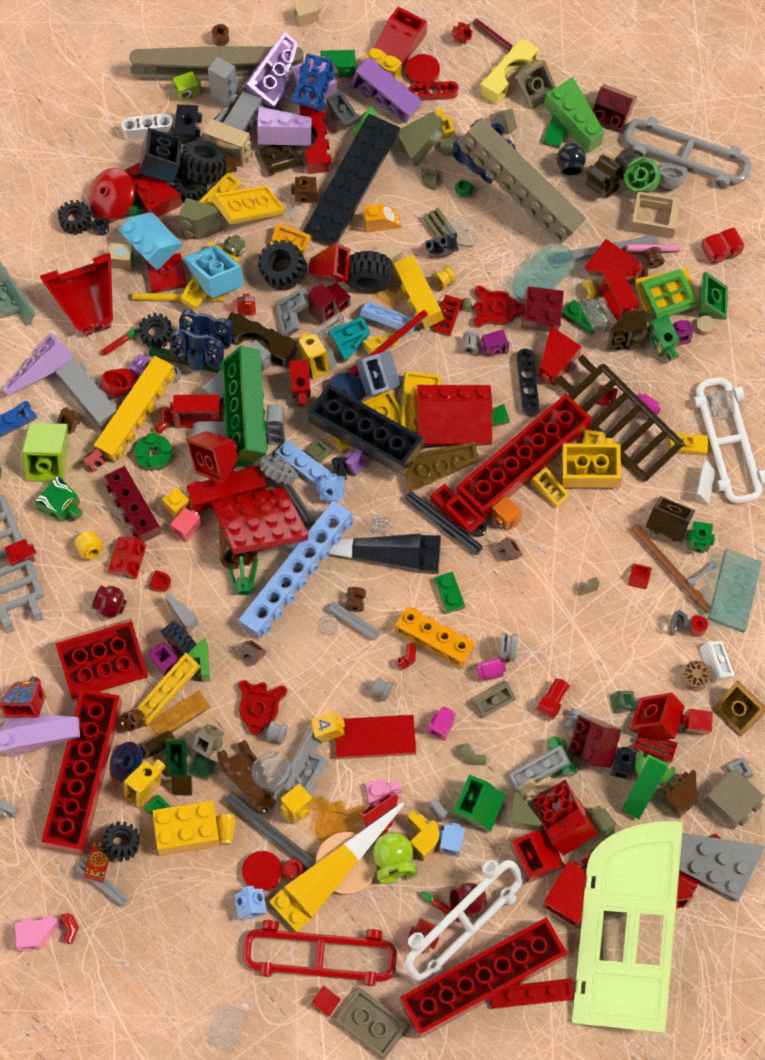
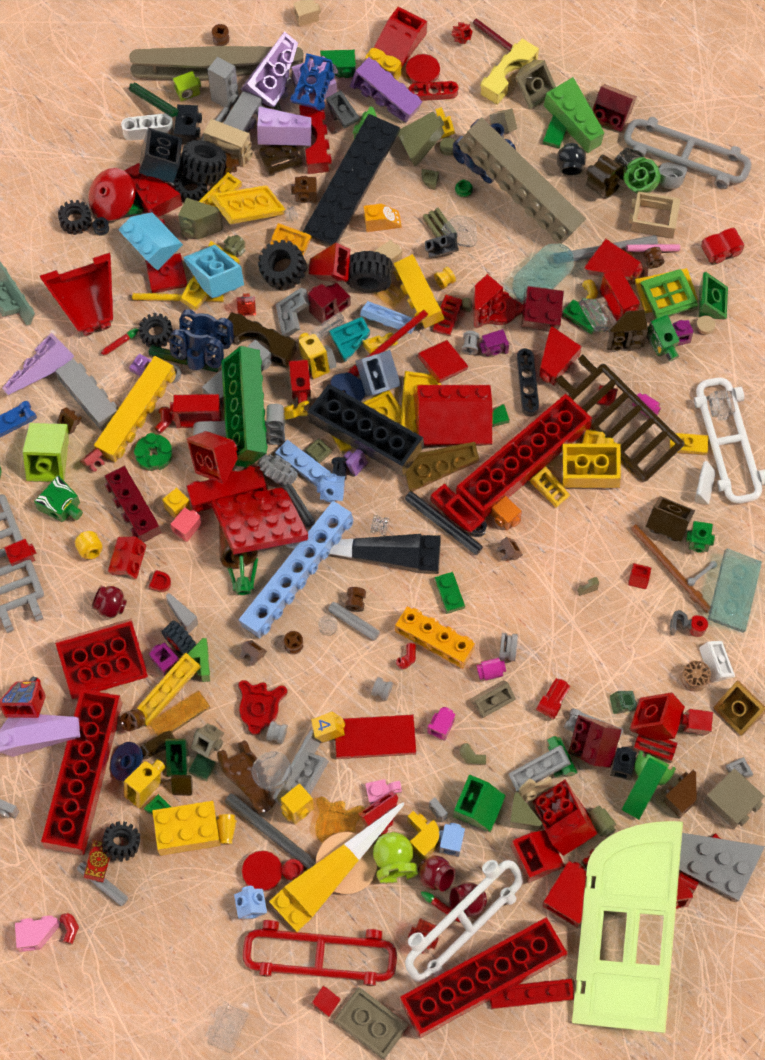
red cap [100,368,139,397] -> none
tan brick [106,243,134,270] -> none
none -> dark green axle [129,82,179,118]
none -> yellow plate [284,401,309,420]
none -> reddish brown wheel [284,631,304,655]
none -> red tile [417,340,469,383]
none -> dark red piece [418,855,456,892]
none -> red slope [473,274,503,328]

